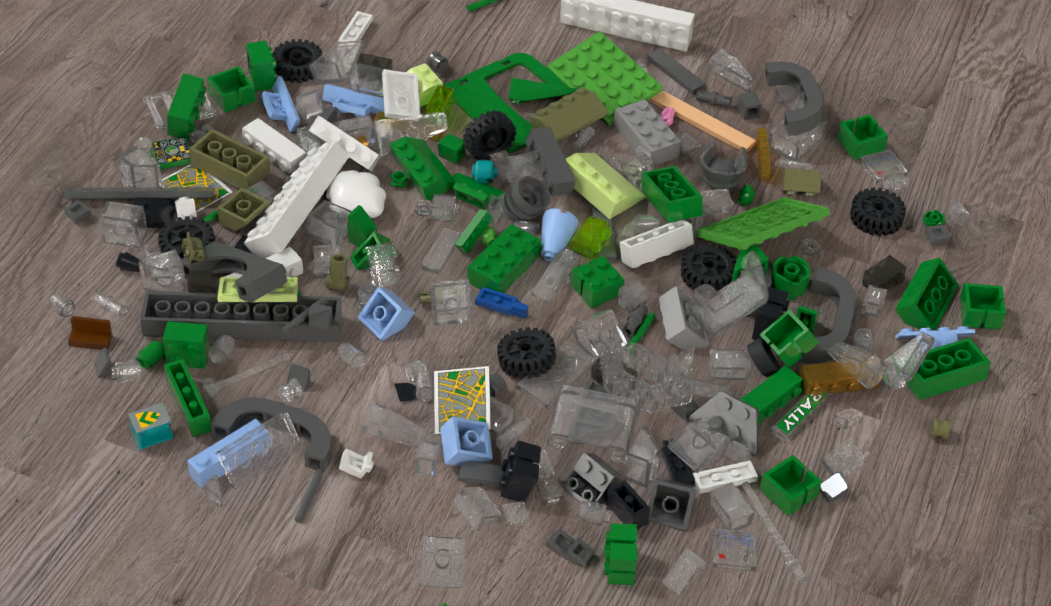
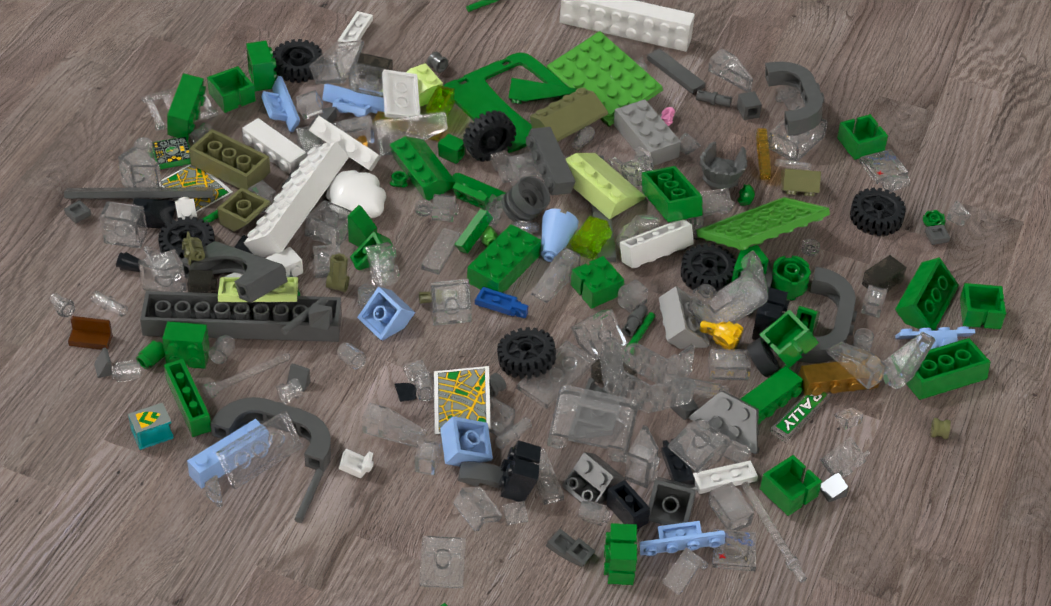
teal head [472,160,498,184] -> none
light nougat tile [648,91,756,153] -> none
none -> light blue bracket [639,521,725,556]
none -> yellow piece [700,321,743,353]

